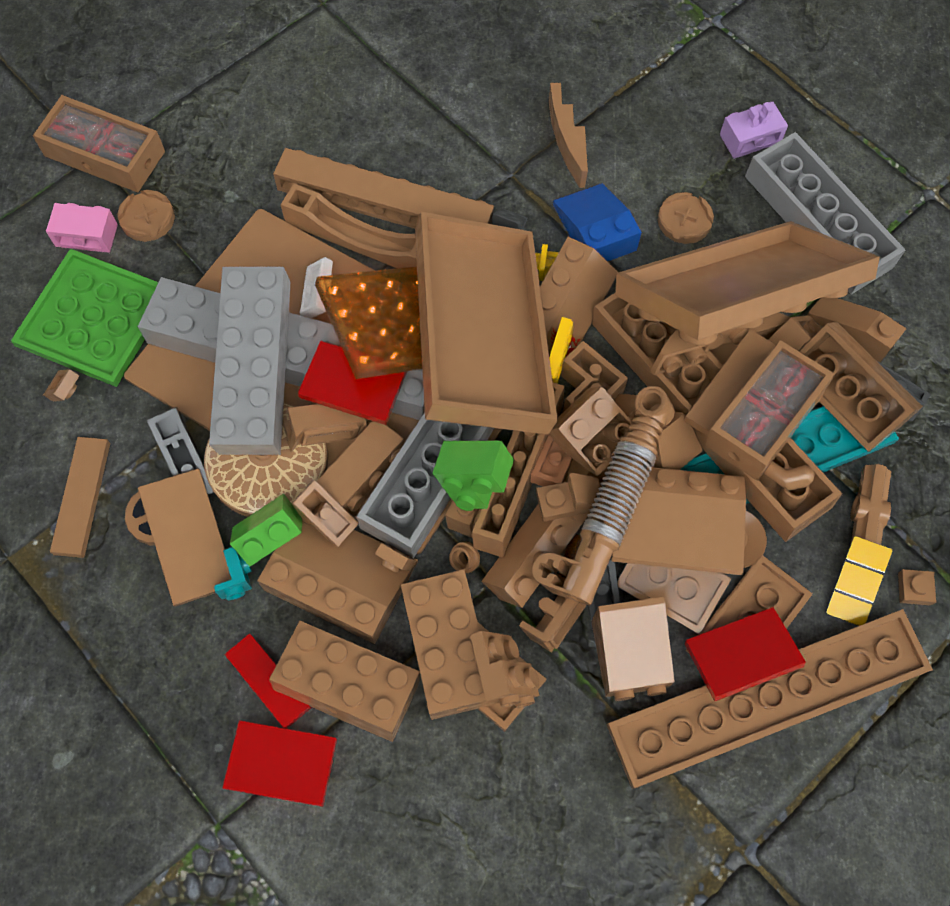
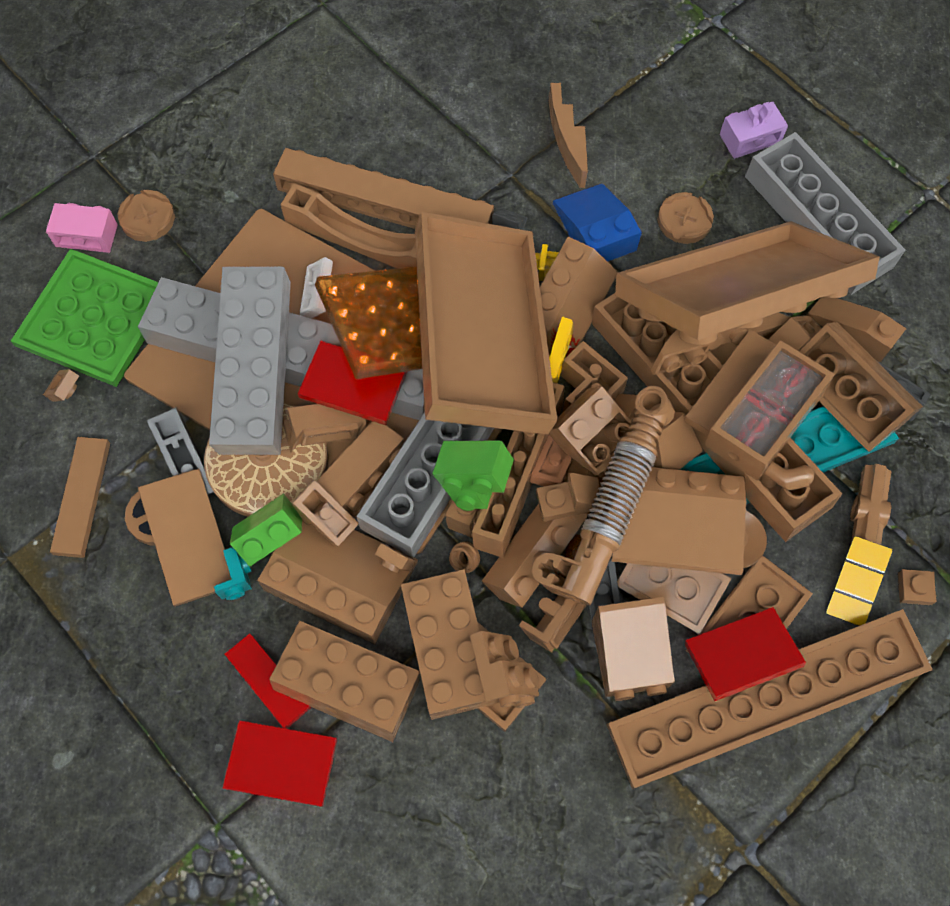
brick [33,95,165,193] -> none

